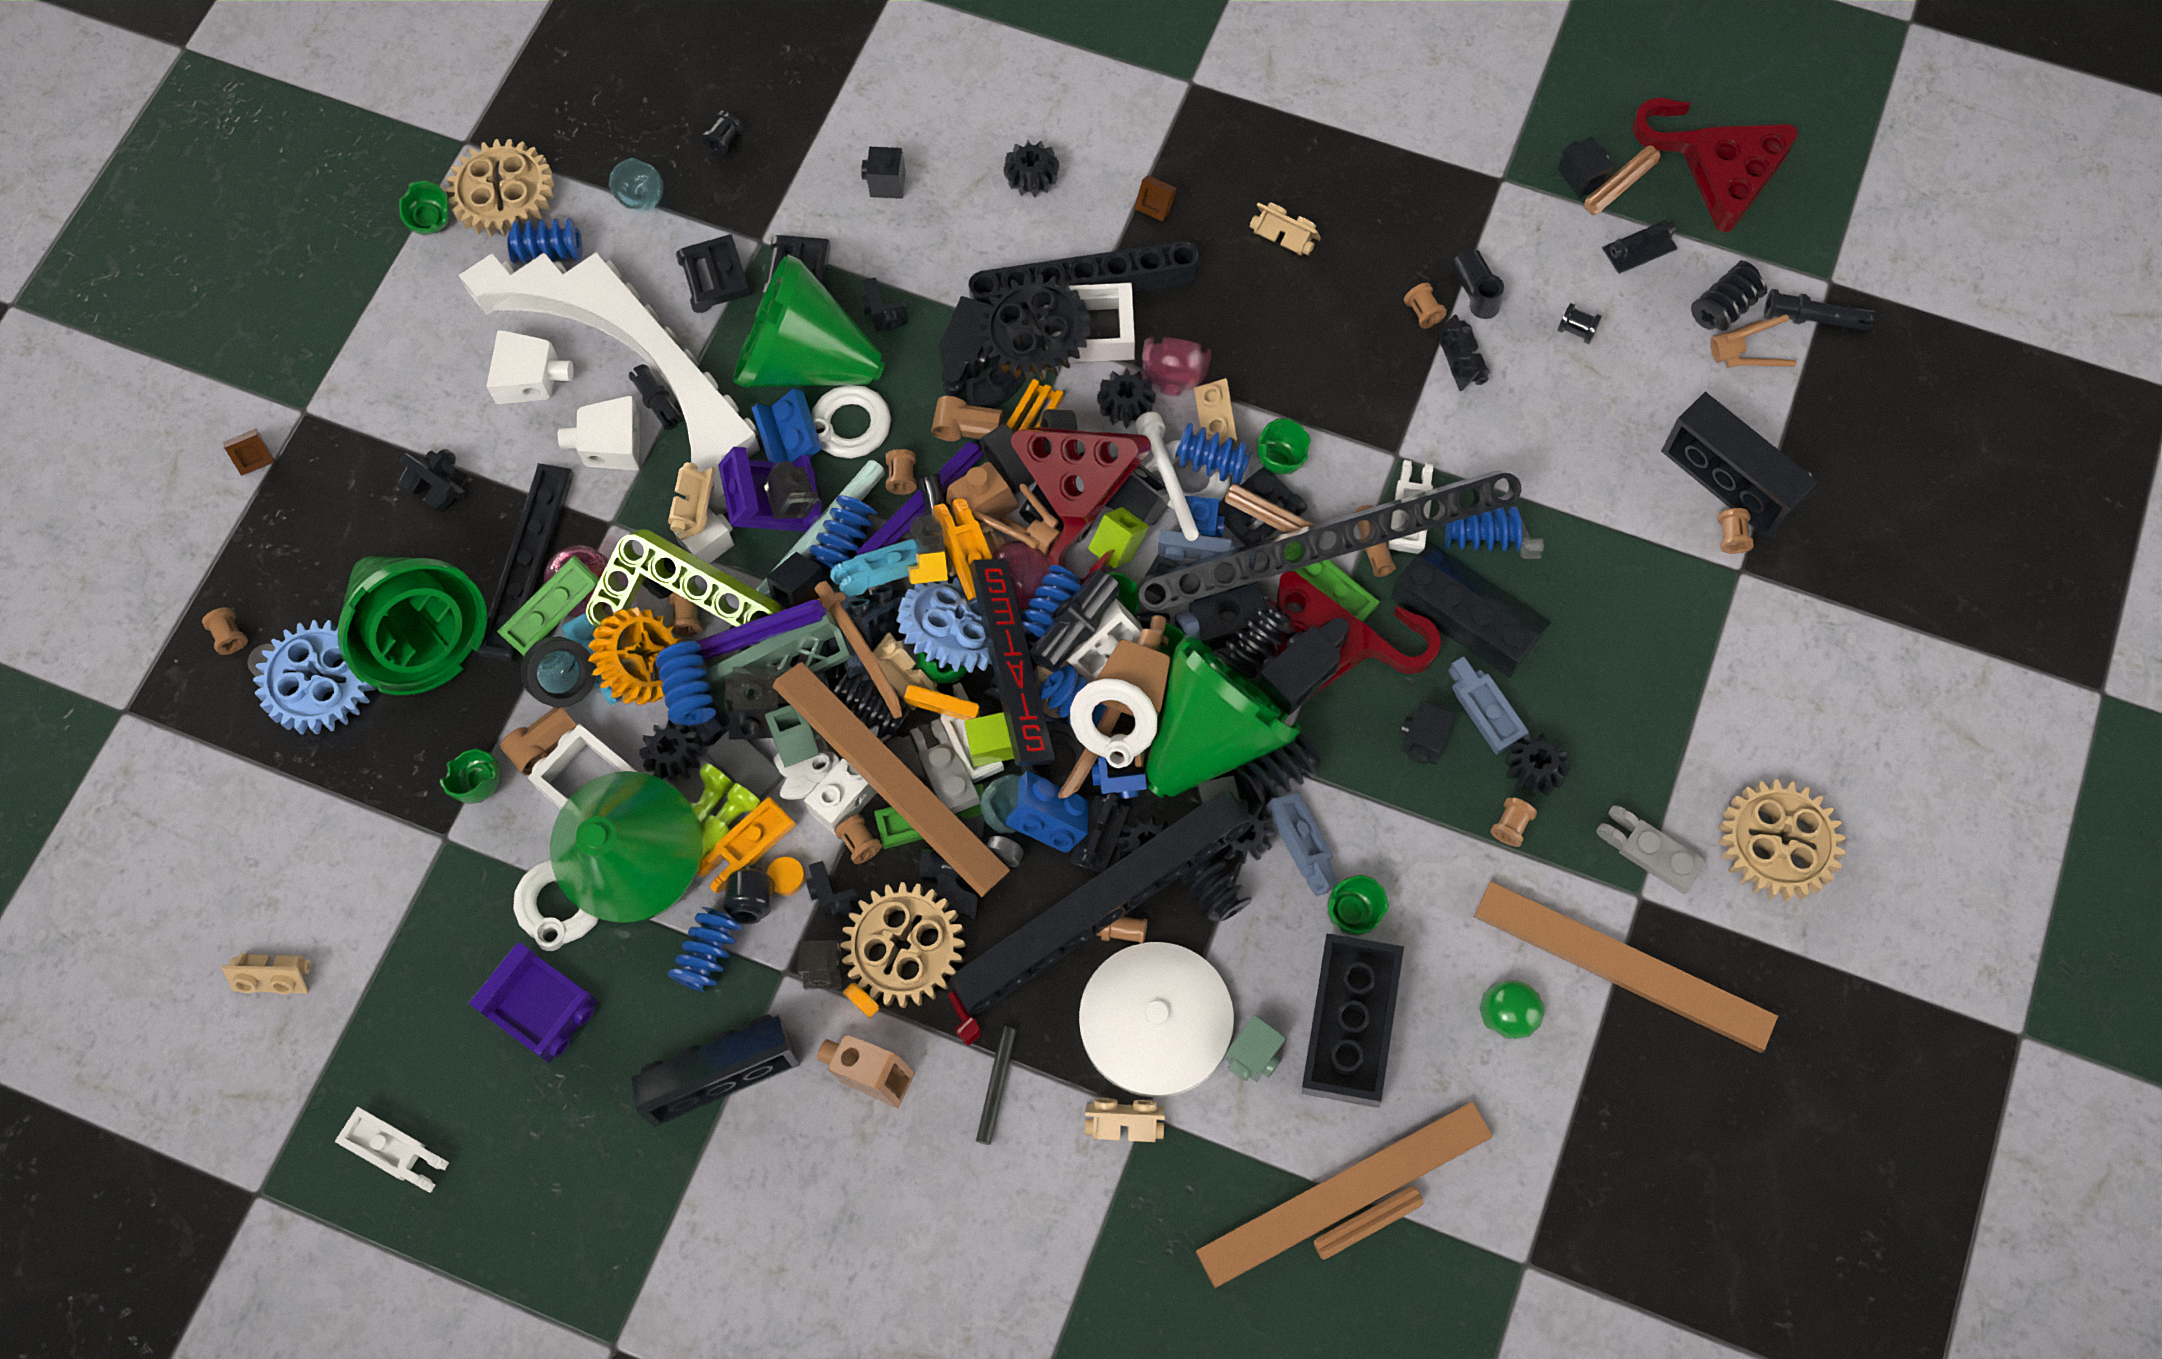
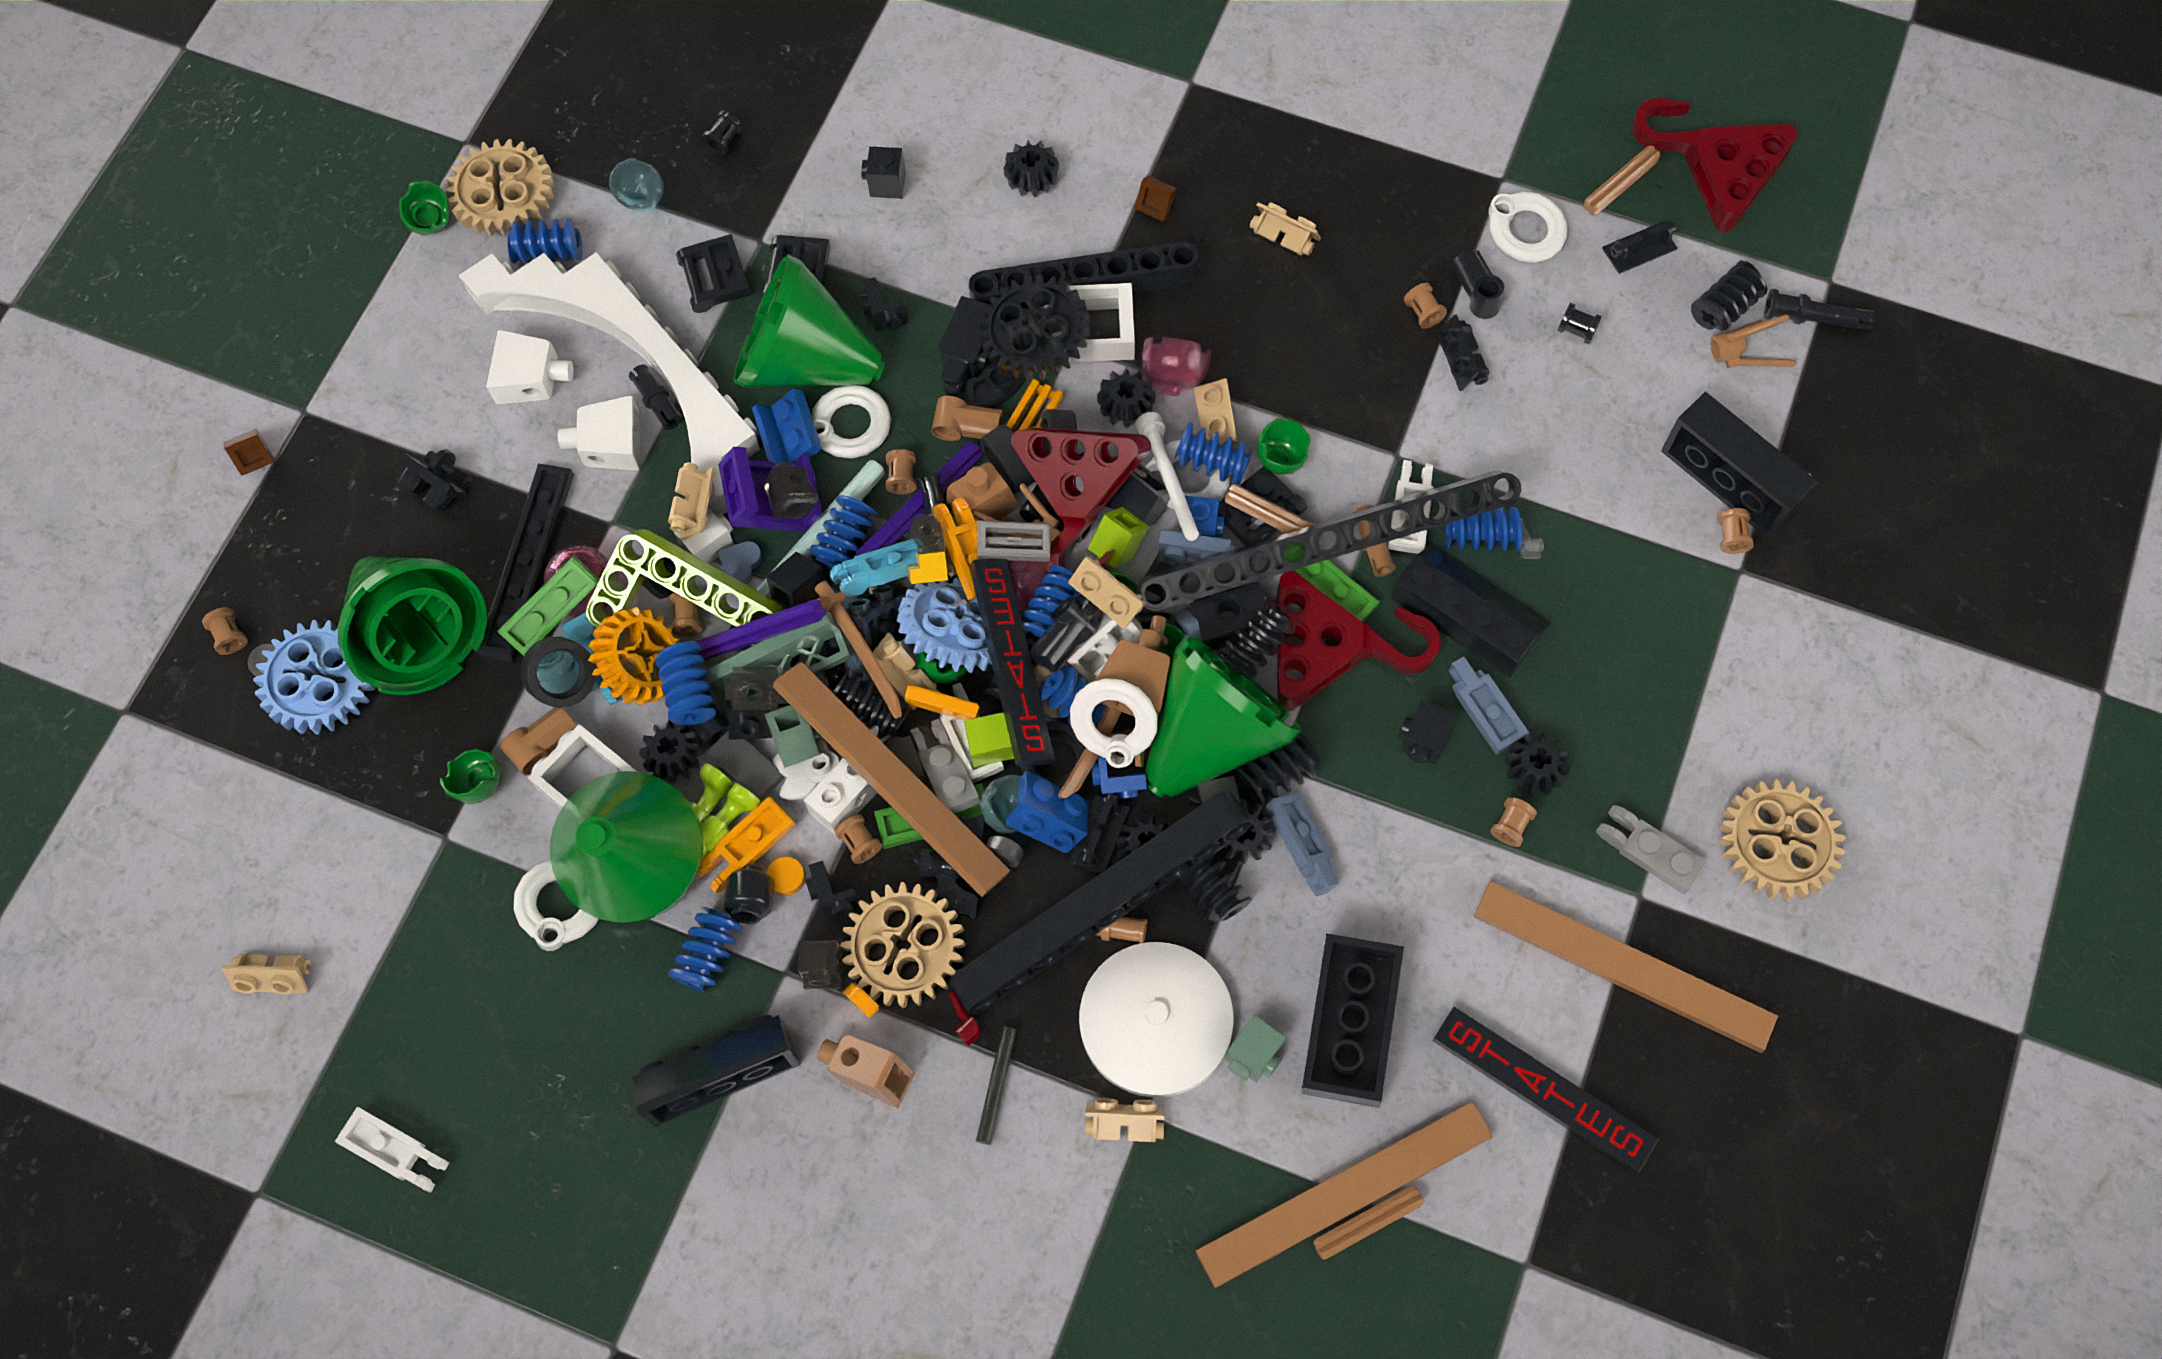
dark purple panel [468,941,598,1063] -> none
black hinge [1258,617,1350,716] -> none
green hair [1326,874,1389,936] -> none
green hair [1479,980,1545,1039] -> none
black brick [1558,137,1614,198] -> none
none -> sand blue tile [717,541,762,585]
none -> light grey tile [976,521,1050,562]
none -> tan hinge [1068,556,1146,629]
none -> black tile [1432,1007,1659,1174]
none -> white piece [1489,191,1567,263]

